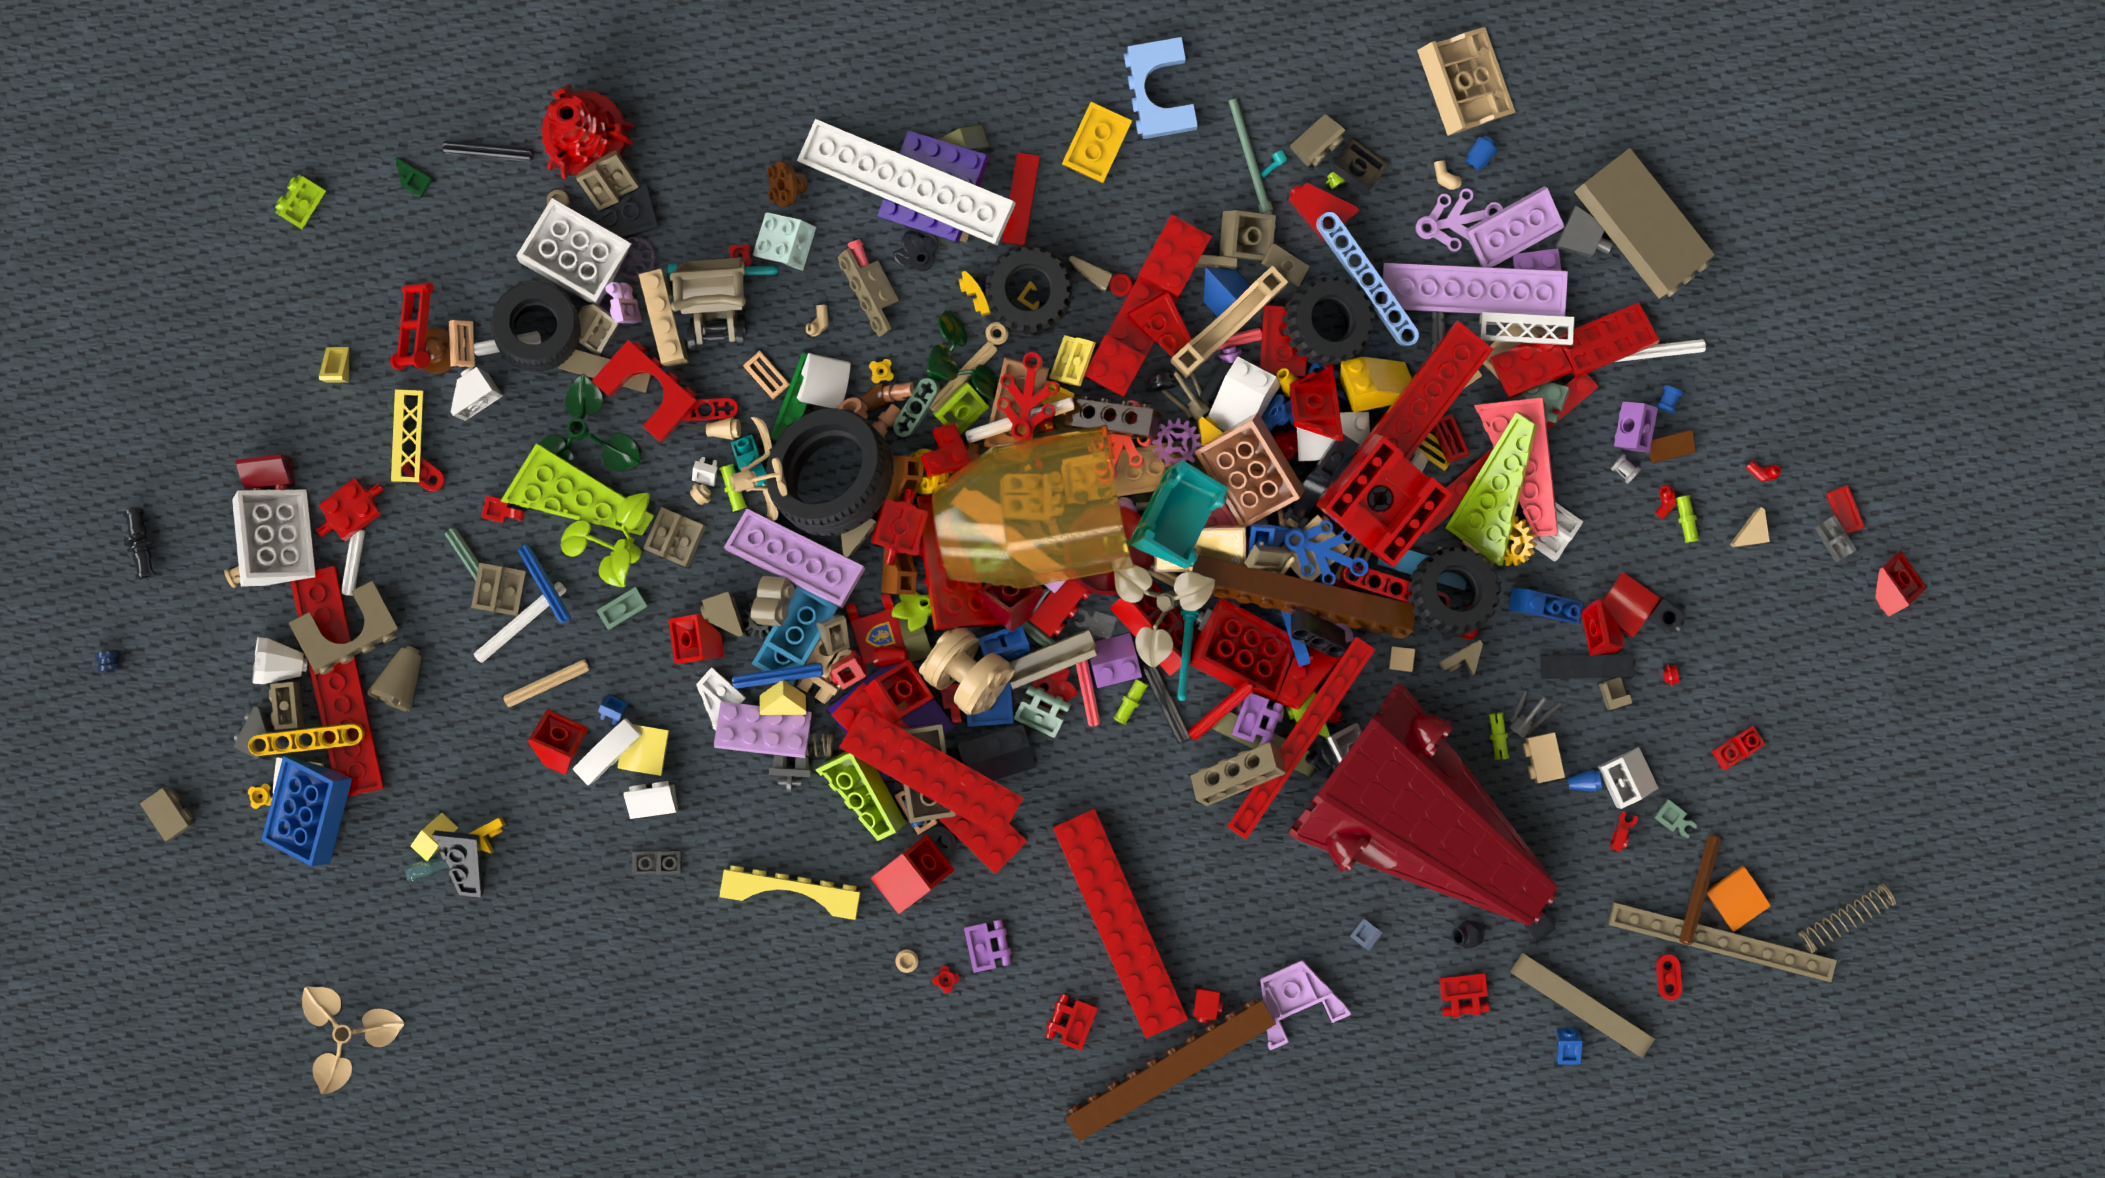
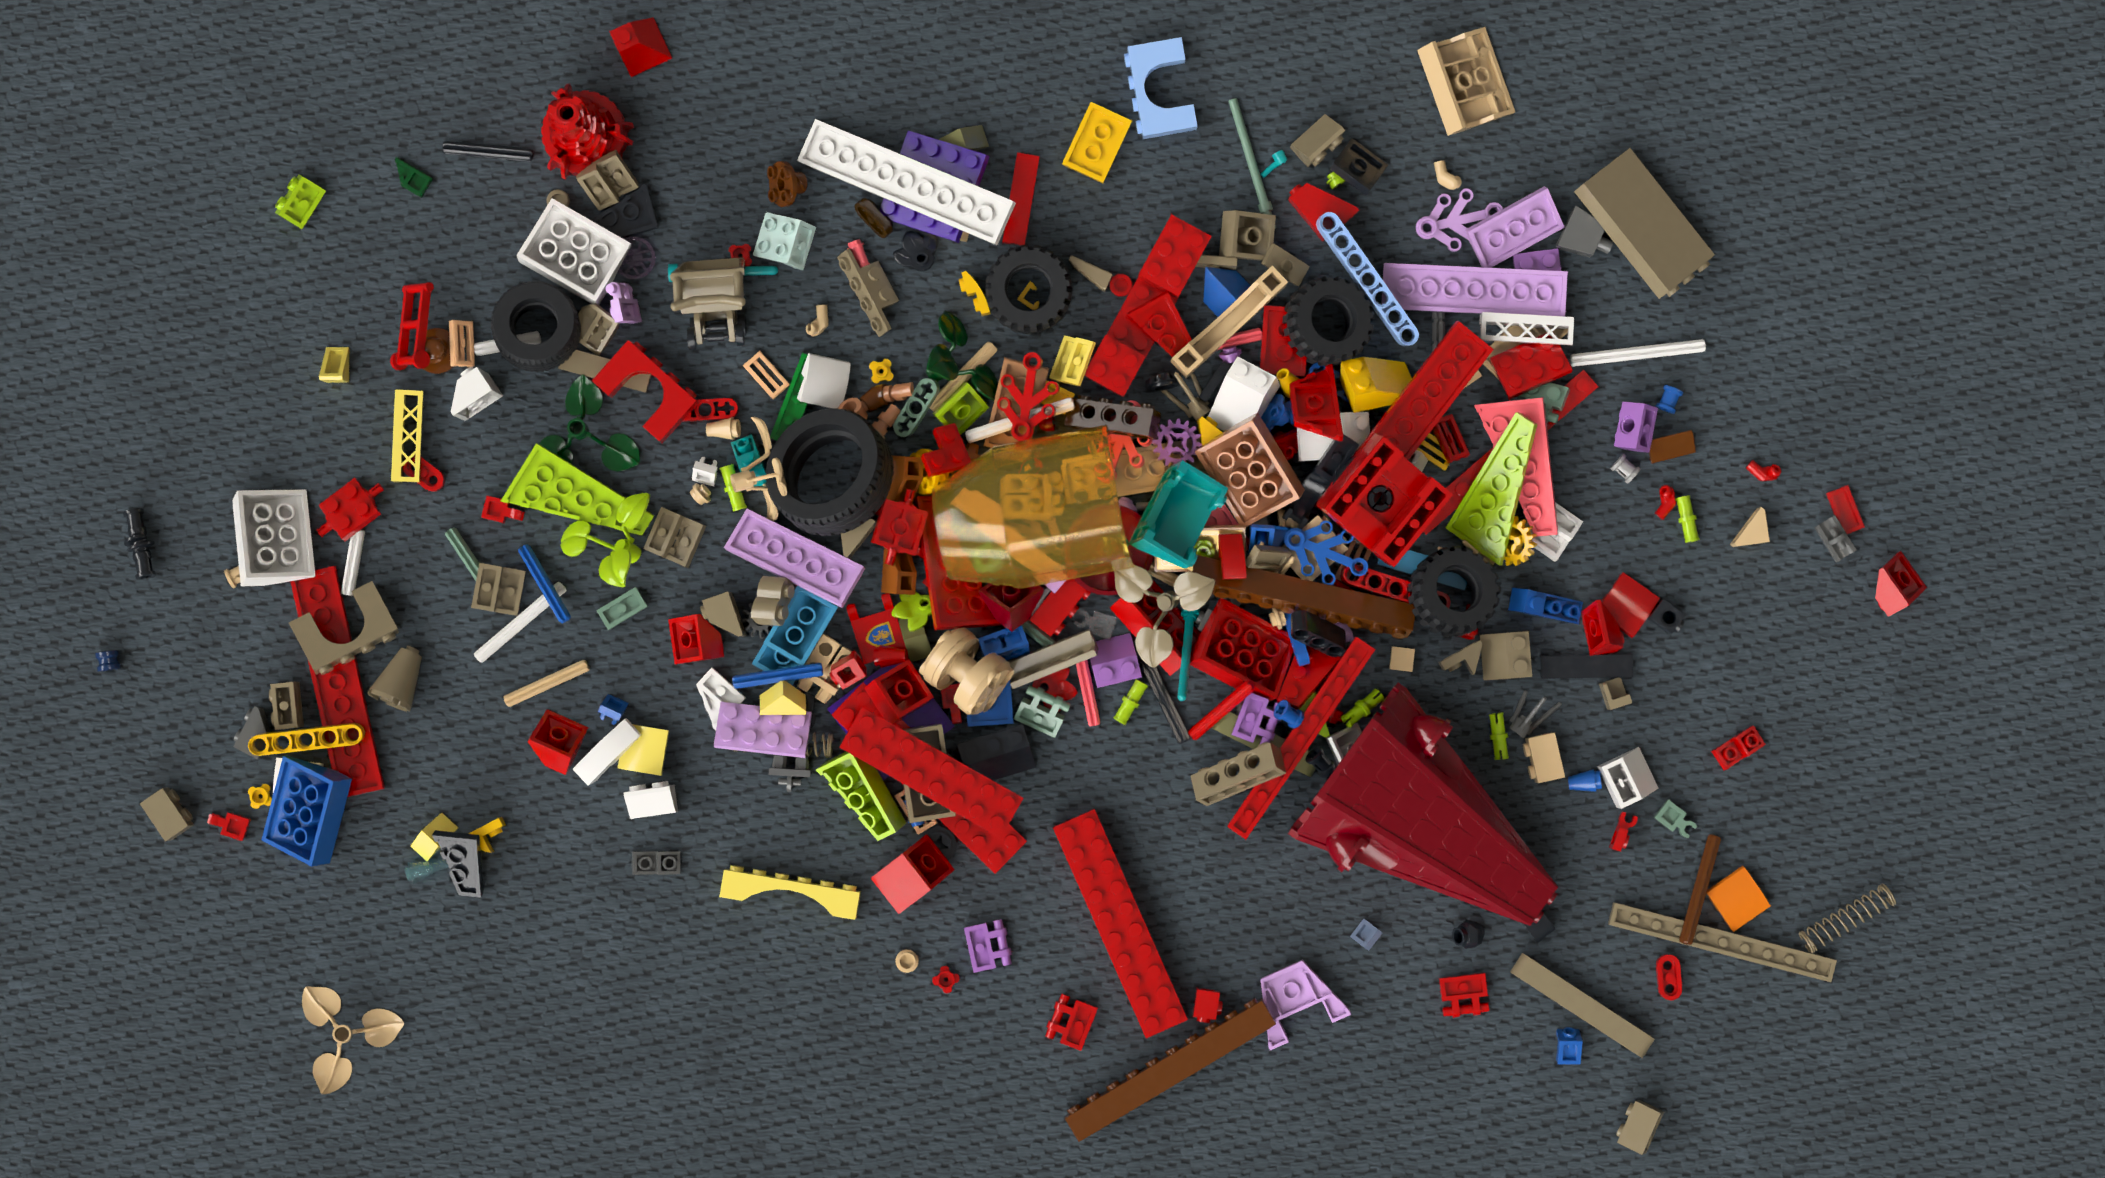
dark red slope [235,454,294,490] -> none
white cone [252,637,308,684] -> none
tan arch [639,269,689,368] -> none
dark tan slope [816,615,850,656] -> none
tan plate [986,322,1008,345] -> none
blue brick [1465,136,1498,171] -> none
red plate [1556,302,1659,378] -> none
red plate [1663,664,1679,687] -> none
none -> red plate [207,812,251,841]
none -> red slope [609,17,672,77]
none -> dark brown plate [854,198,893,238]
none -> lime plate [1194,539,1215,558]
none -> red slope [1218,534,1247,580]
none -> tan plate [1269,608,1287,630]
none -> blue bush [1274,700,1304,729]
none -> lime pin [1341,689,1384,728]
none -> dark tan slope [1480,631,1532,680]
none -> dark tan brick [1616,1100,1664,1155]

